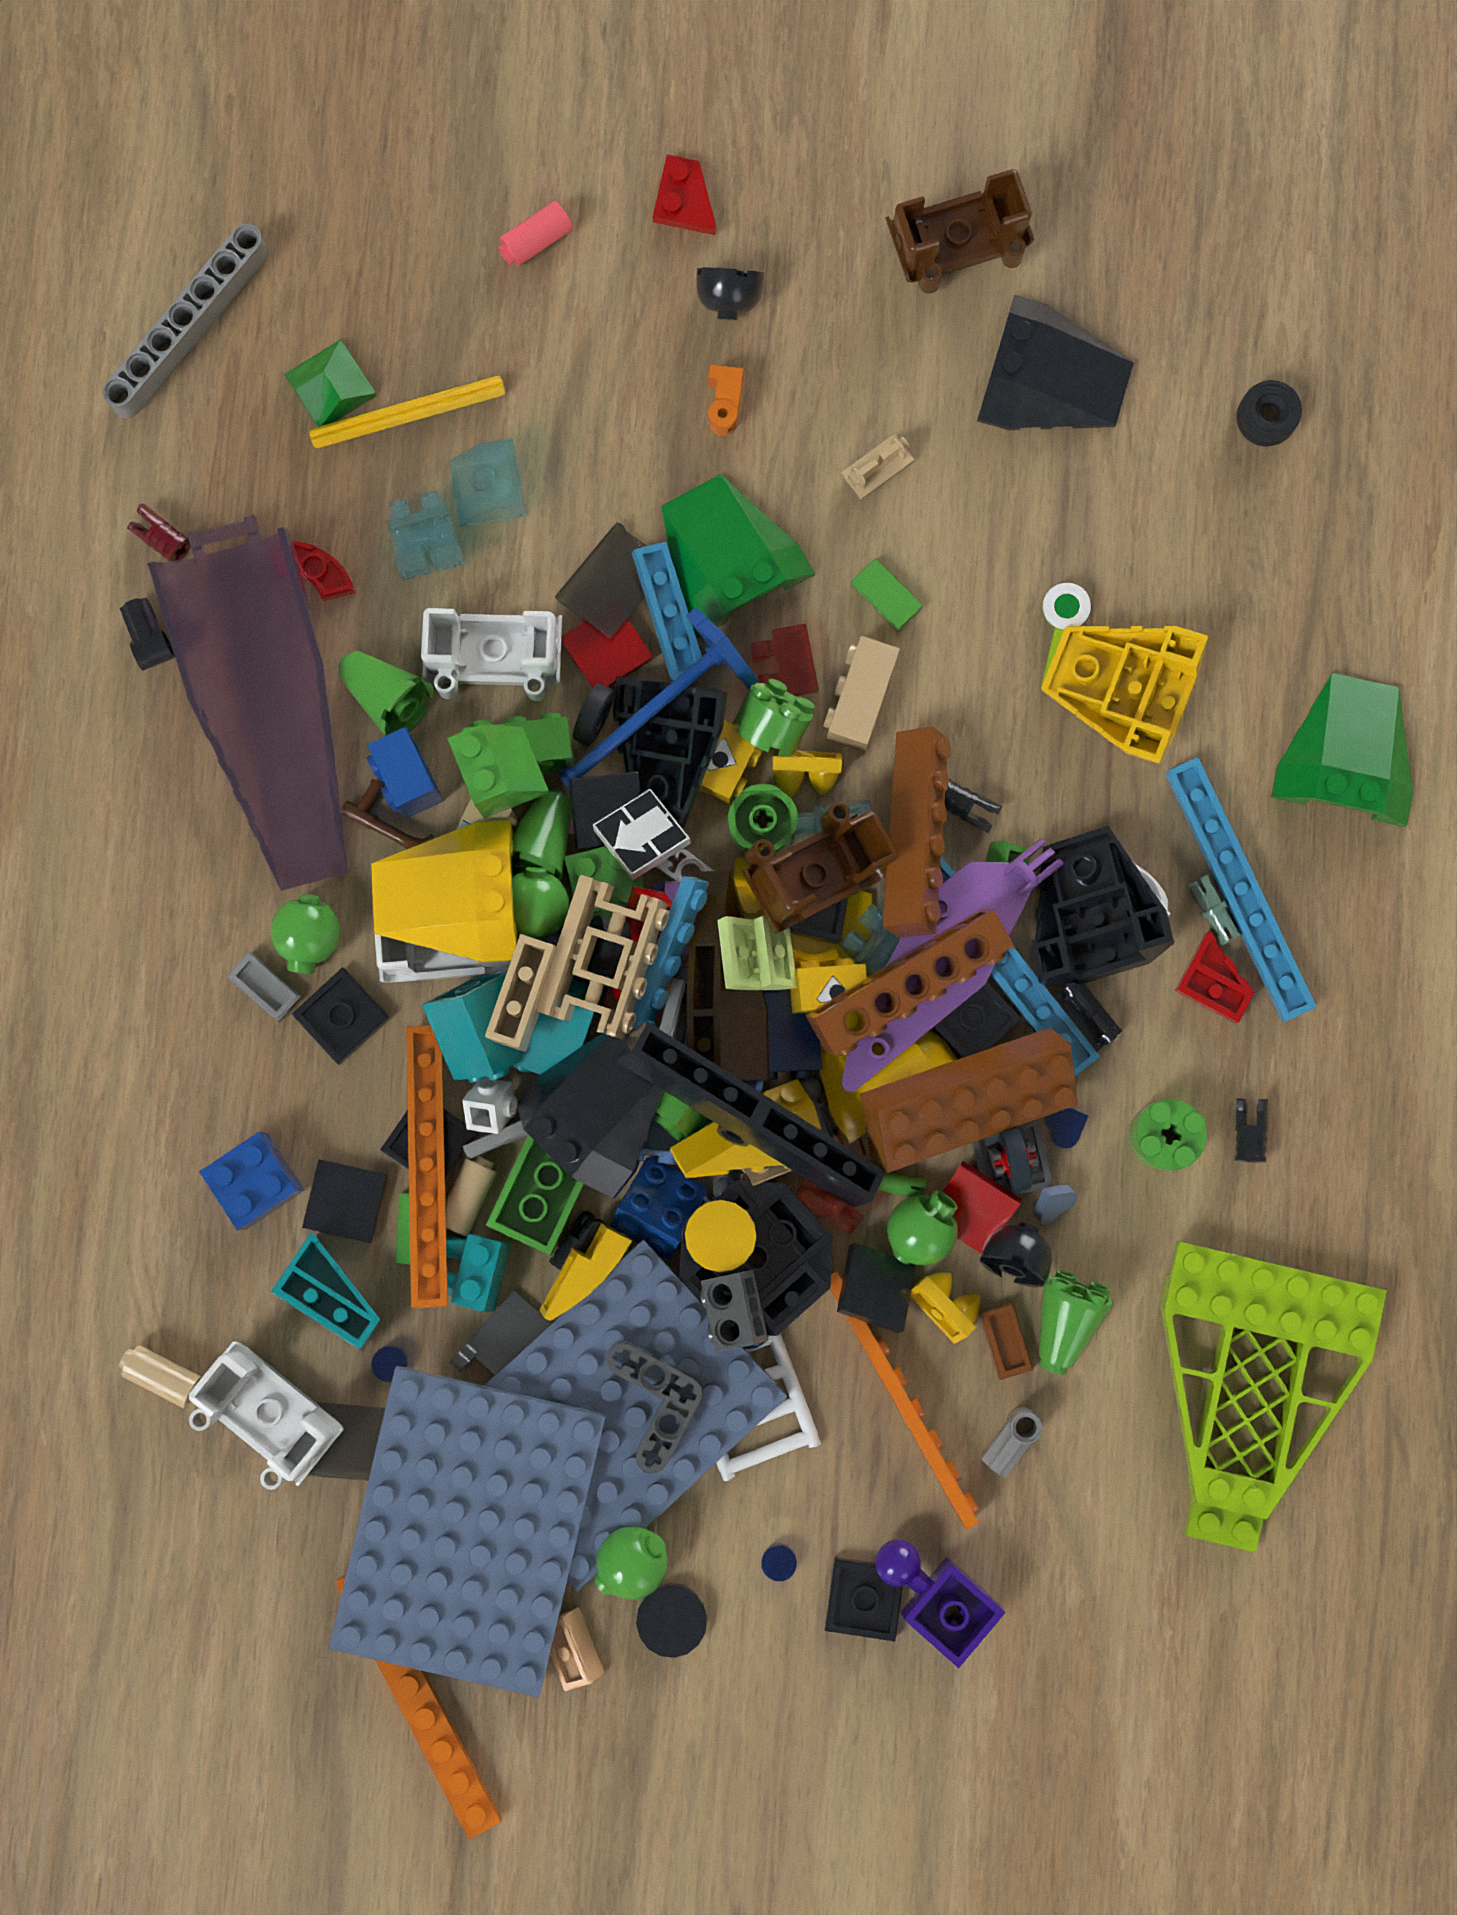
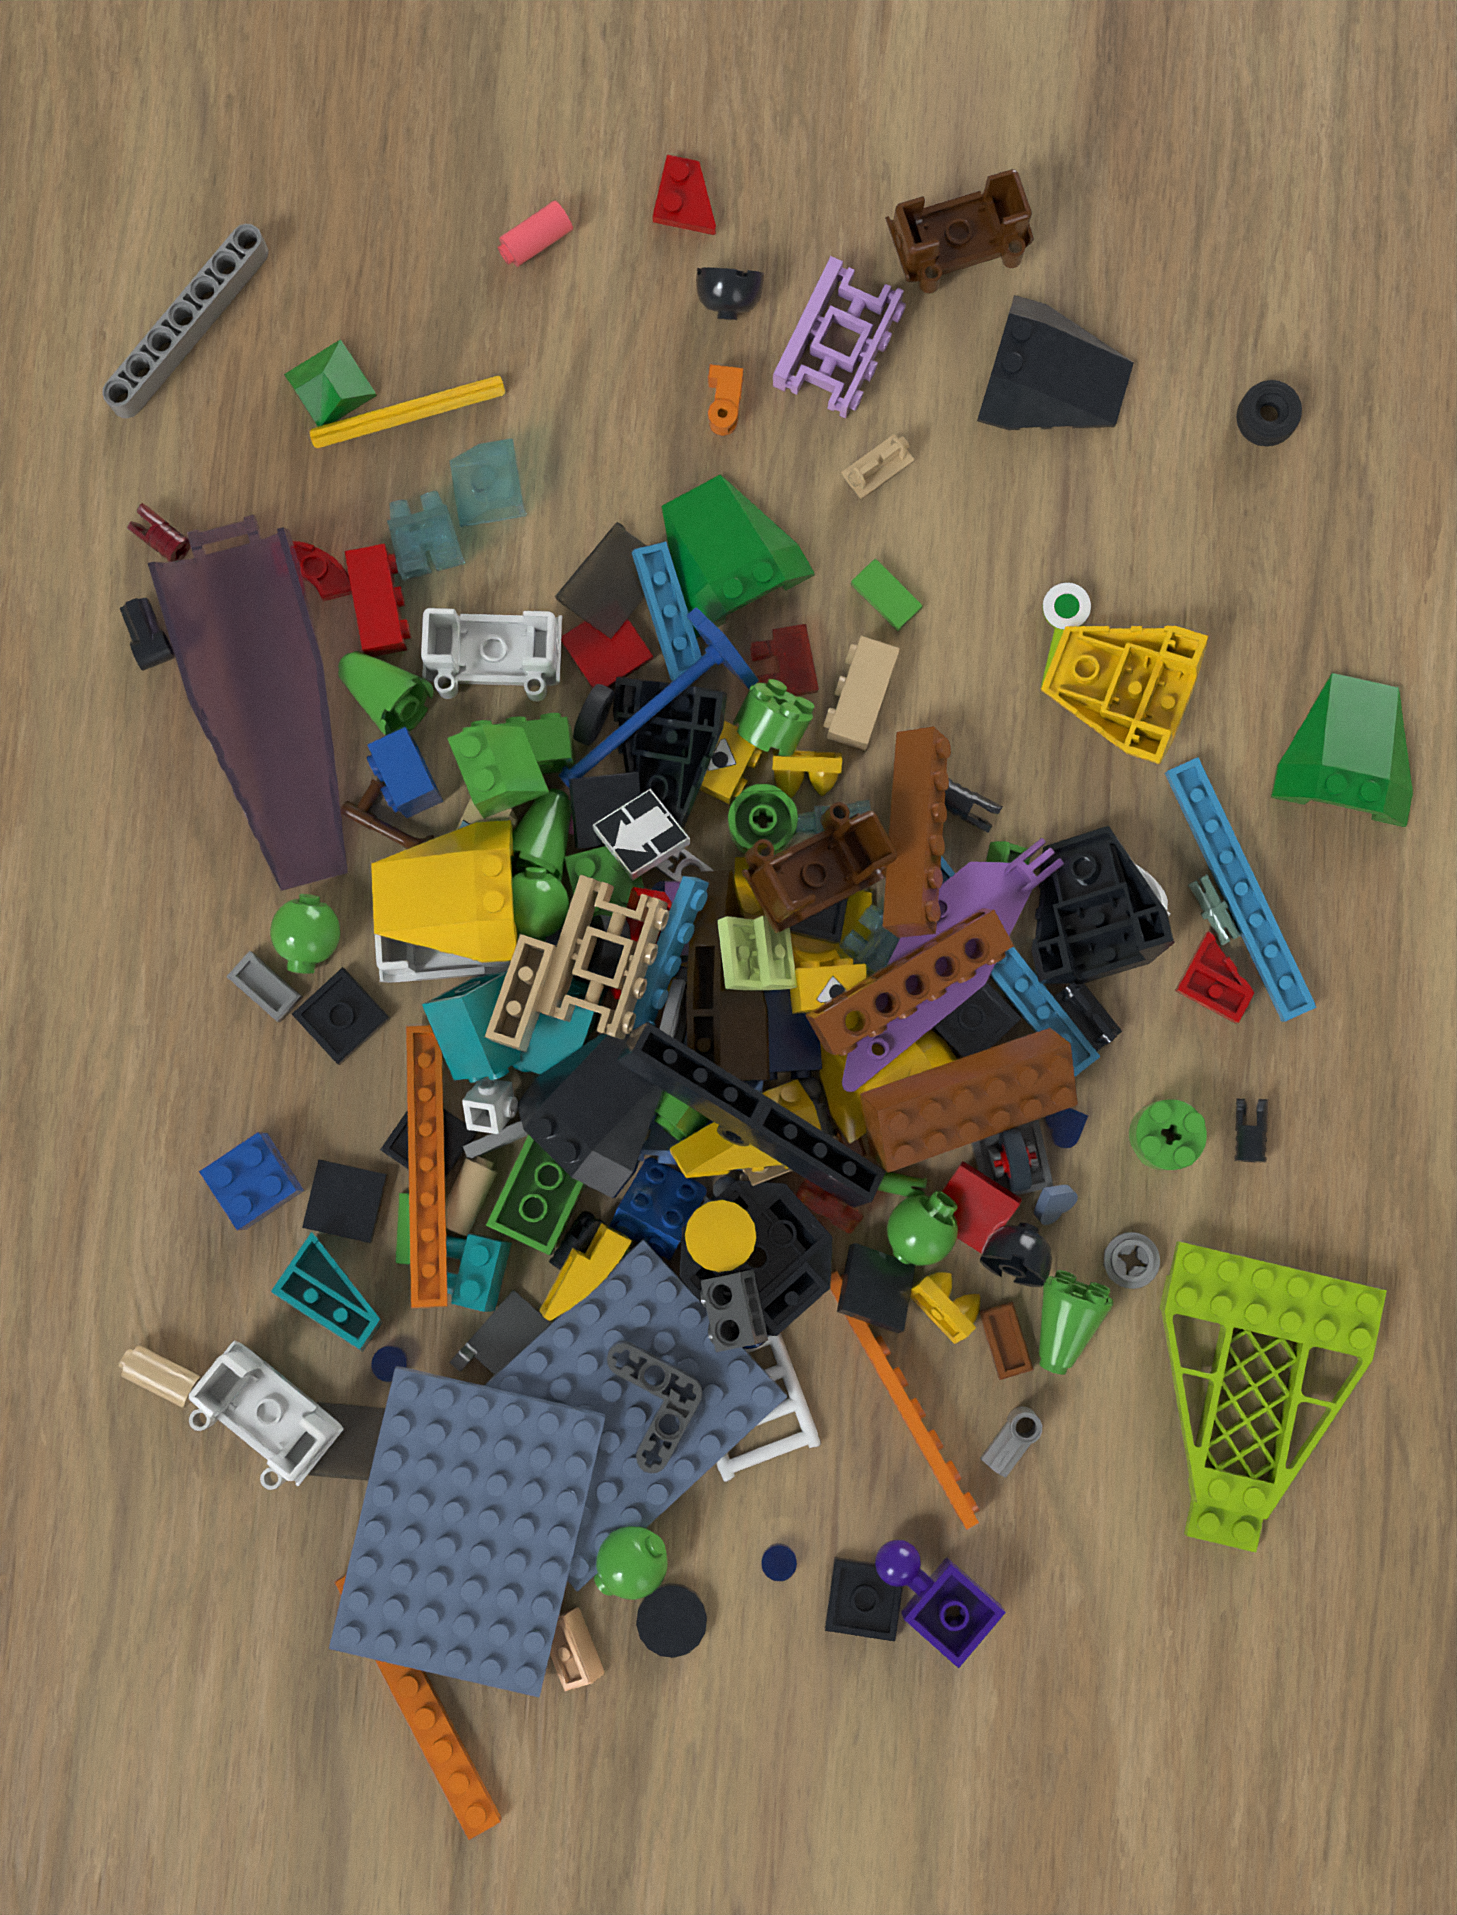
none -> red brick [344,543,411,657]
none -> lavender fence [773,256,906,418]
none -> light grey gear [1103,1232,1160,1289]

